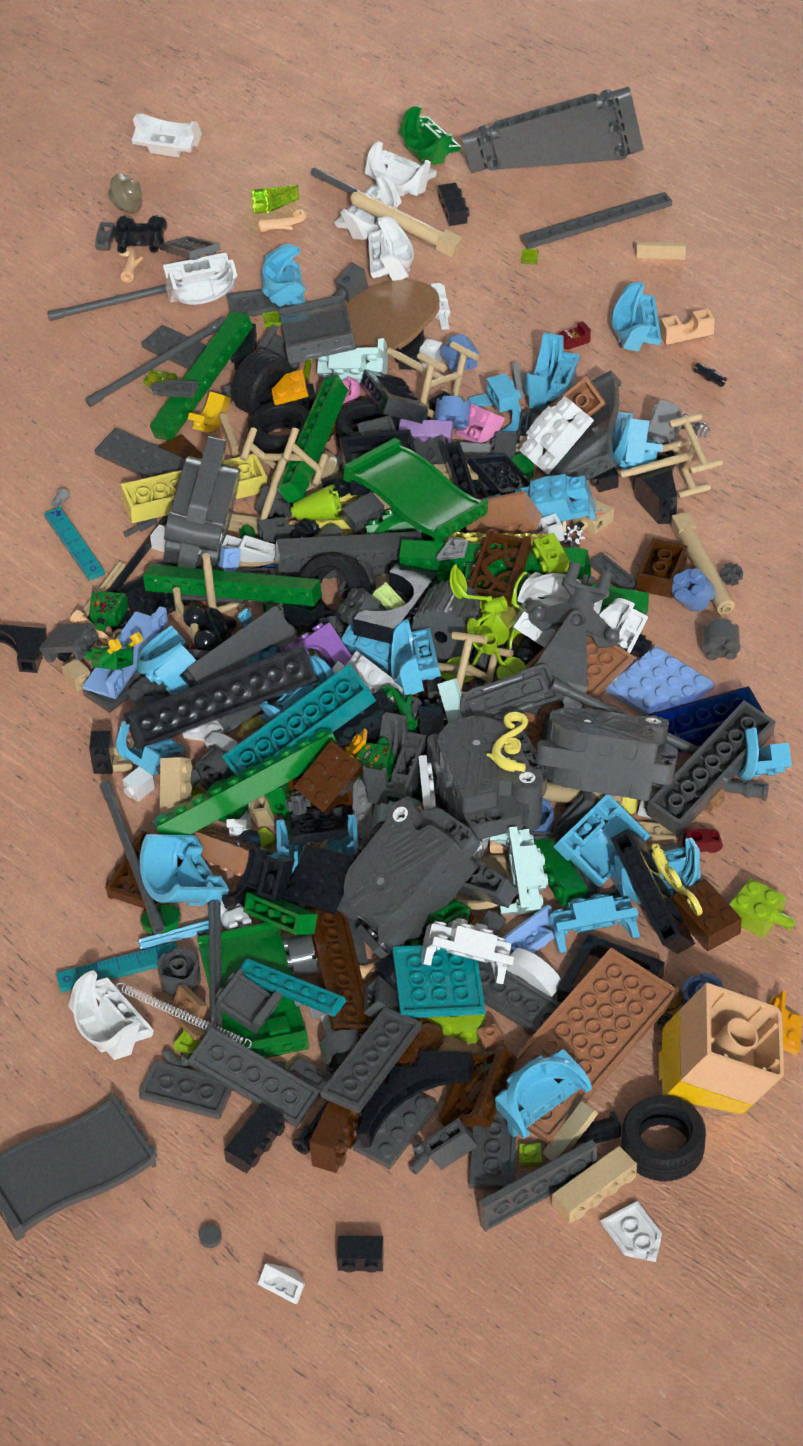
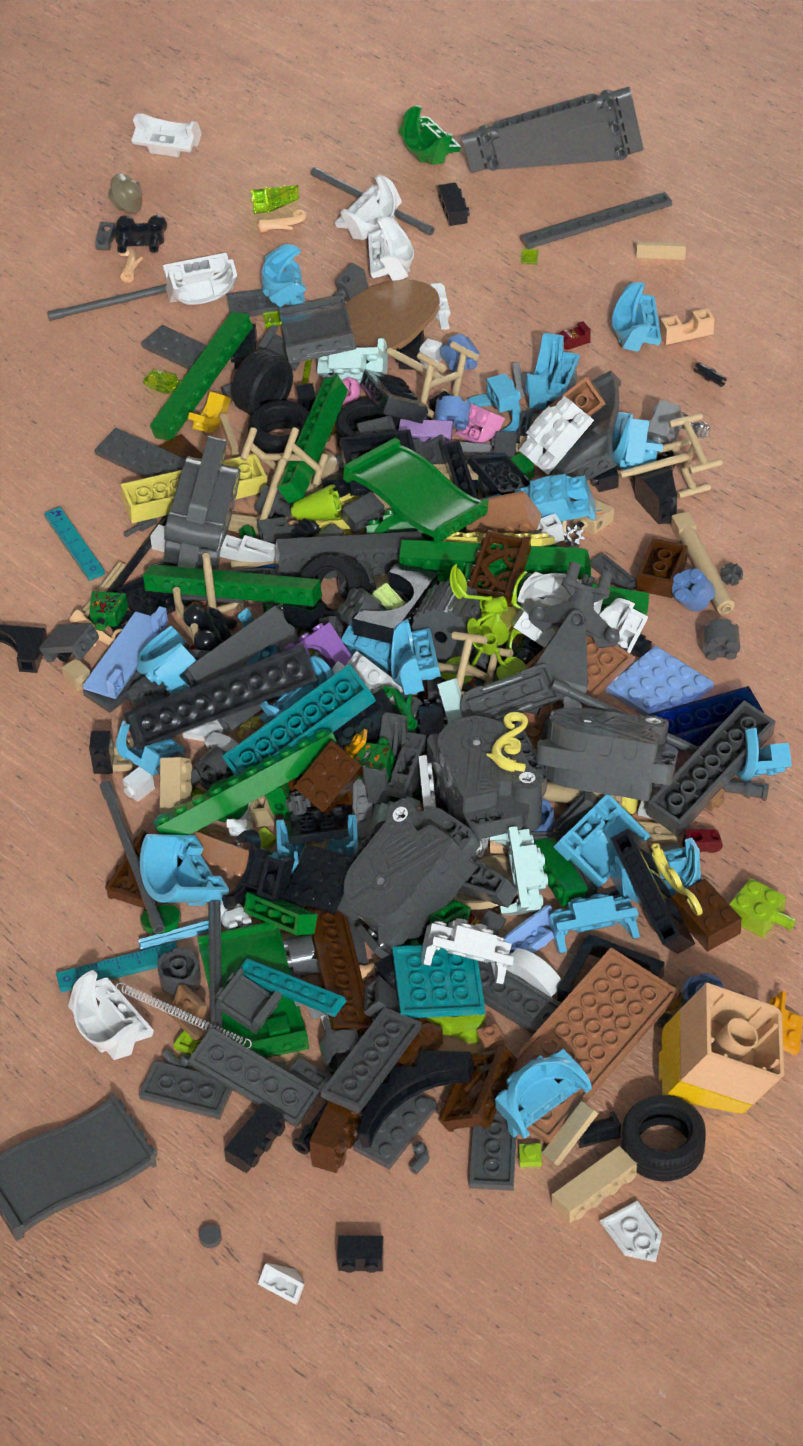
light grey pin [51,487,70,509] -> none
dark grey piece [85,316,226,407] -> none
green torso [85,632,143,670] -> none
dark grey hinge [151,380,199,398] -> none
dark grey plate [159,236,221,260] -> none
light blue plate [217,547,241,572] -> none
light orange plate [271,369,309,406] -> none
tan brick [350,190,462,258] -> none
white piece [365,141,437,196] -> none
dark grey brick [422,1118,478,1170] -> none
light grey piece [437,538,469,561] -> none
dark grey plate [479,1140,597,1232] -> none
lime brick [532,533,569,574] -> none

